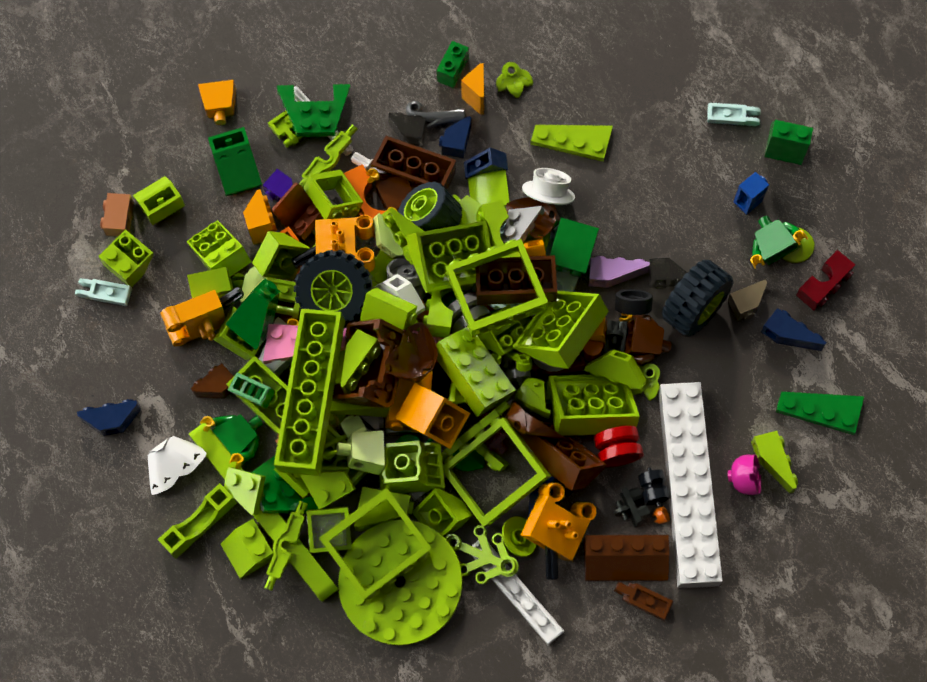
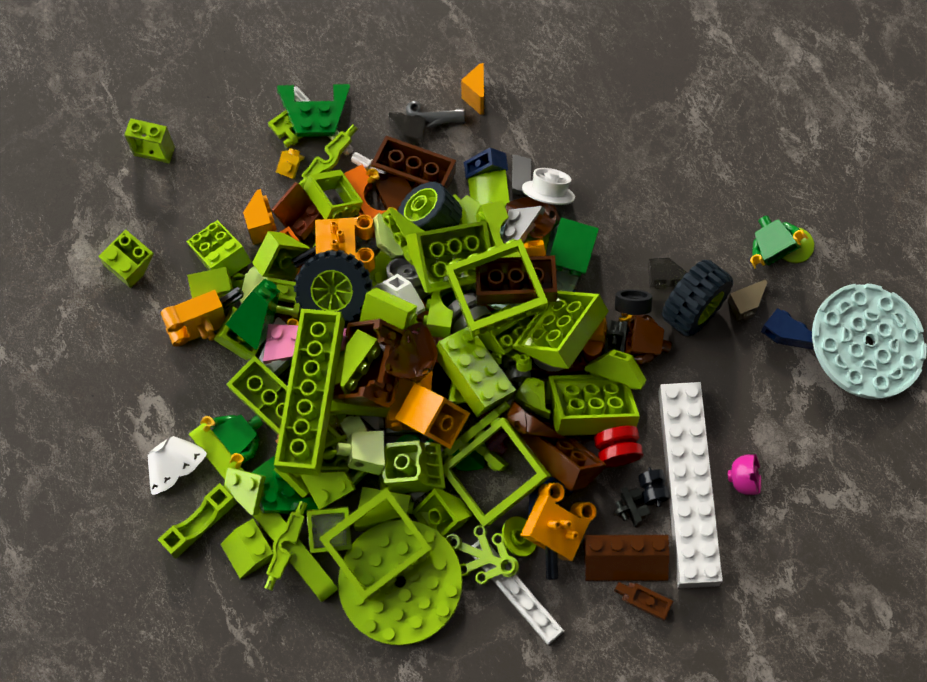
light aqua hinge [75,278,132,306] -> none
dark blue slope [77,399,141,436] -> none
nougat brick [100,193,134,236] -> none
lime slope [133,176,185,225] -> none
reddish brown slope [191,363,234,399] -> none
light orange torso [198,80,236,125] -> none
green slope [208,127,263,196] -> none
green slope [228,372,275,409] -> none
dark purple slope [263,169,293,202] -> none
green brick [436,41,469,88] -> none
dark blue slope [439,116,472,158] -> none
lime plate [496,62,533,98] -> none
lime wing [531,125,613,162] -> none
lavender slope [589,256,650,288] -> none
lime plate [630,363,660,401] -> none
orange hinge [652,506,670,524] -> none
light aqua hinge [707,103,760,126] -> none
blue brick [733,172,769,215] -> none
lime slope [751,431,798,494] -> none
green slope [764,120,813,165] -> none
green wing [775,392,864,435] -> none
dark red arch [796,249,856,311] -> none
none -> lime window [124,118,175,163]
none -> yellow bracket [276,148,305,179]
none -> light grey slope [512,155,531,194]
none -> light aqua plate [812,283,927,399]

